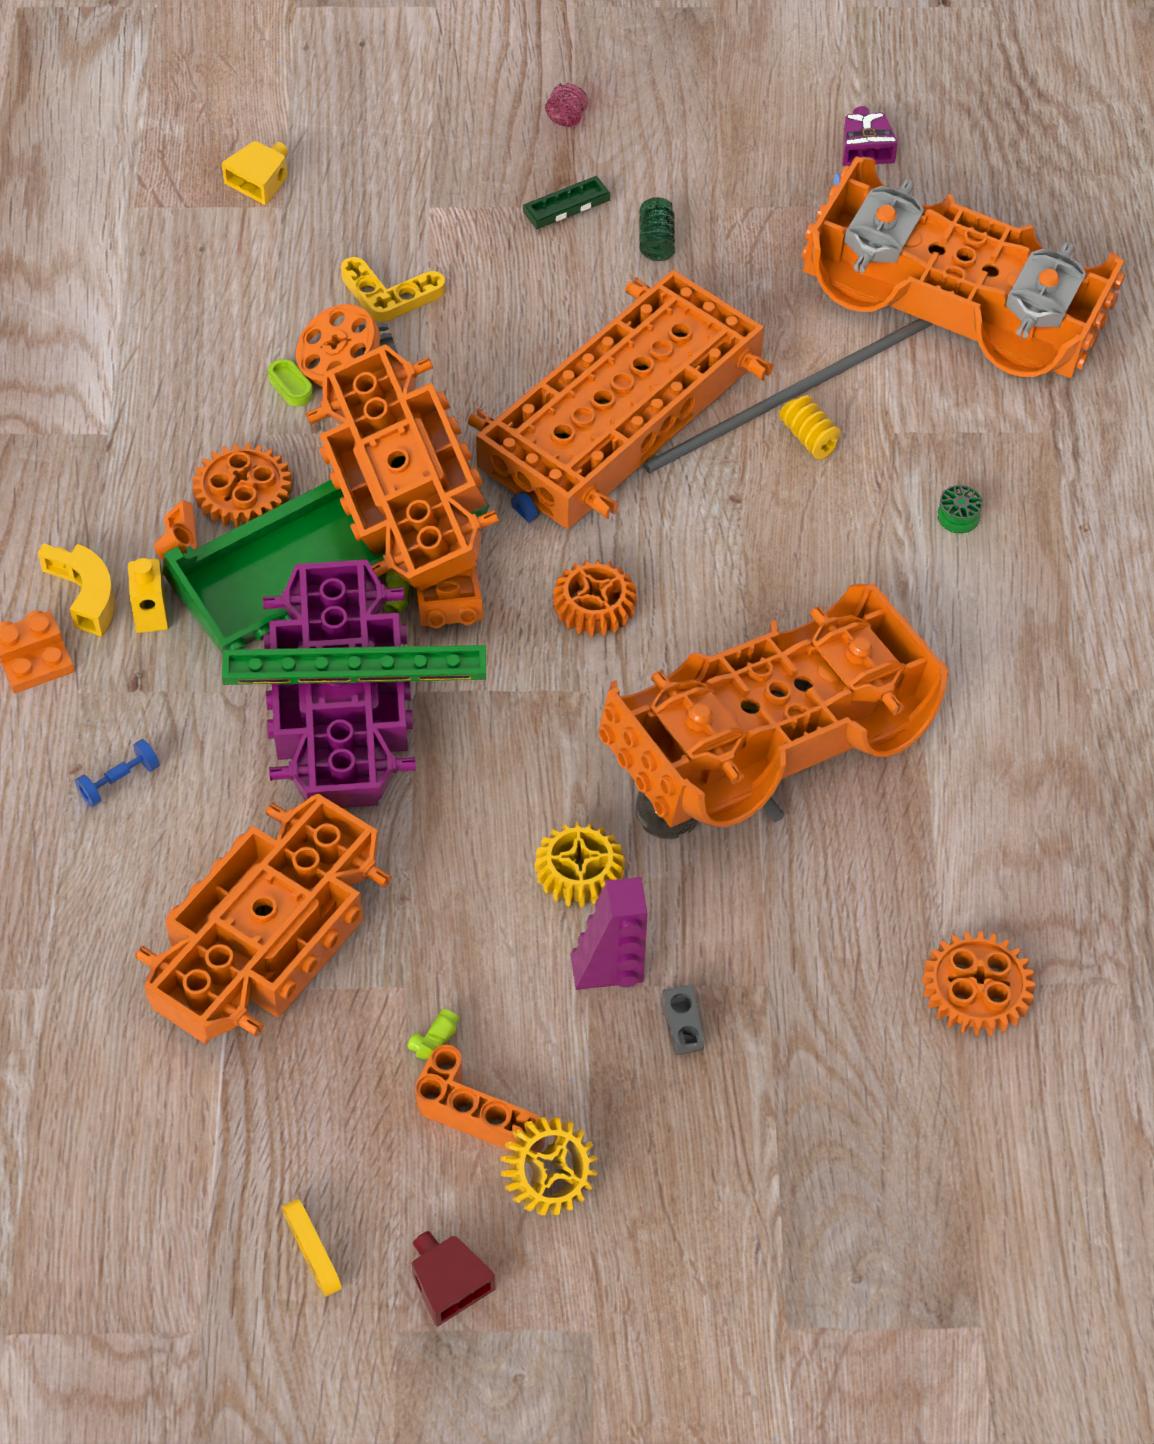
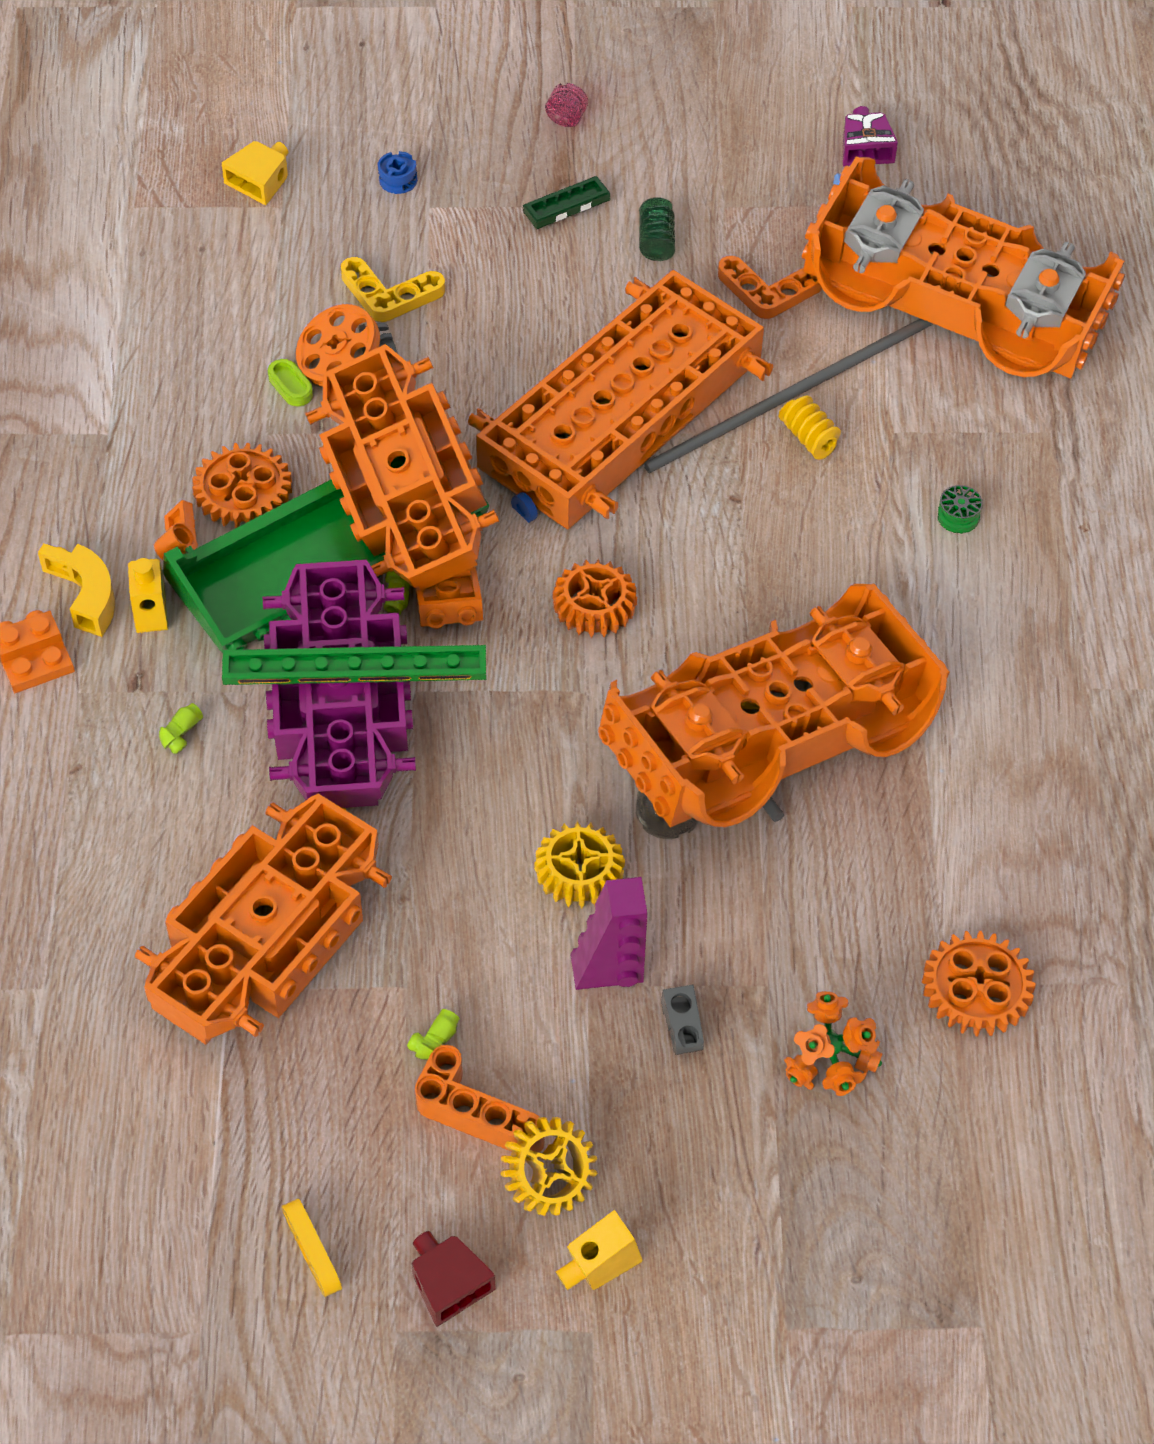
blue wheel [75,739,160,807] -> none
none -> lime arm [159,703,203,754]
none -> blue wheel [377,151,418,194]
none -> yellow torso [555,1210,643,1290]
none -> orange beam [718,256,822,319]
none -> orange plant [784,991,883,1096]

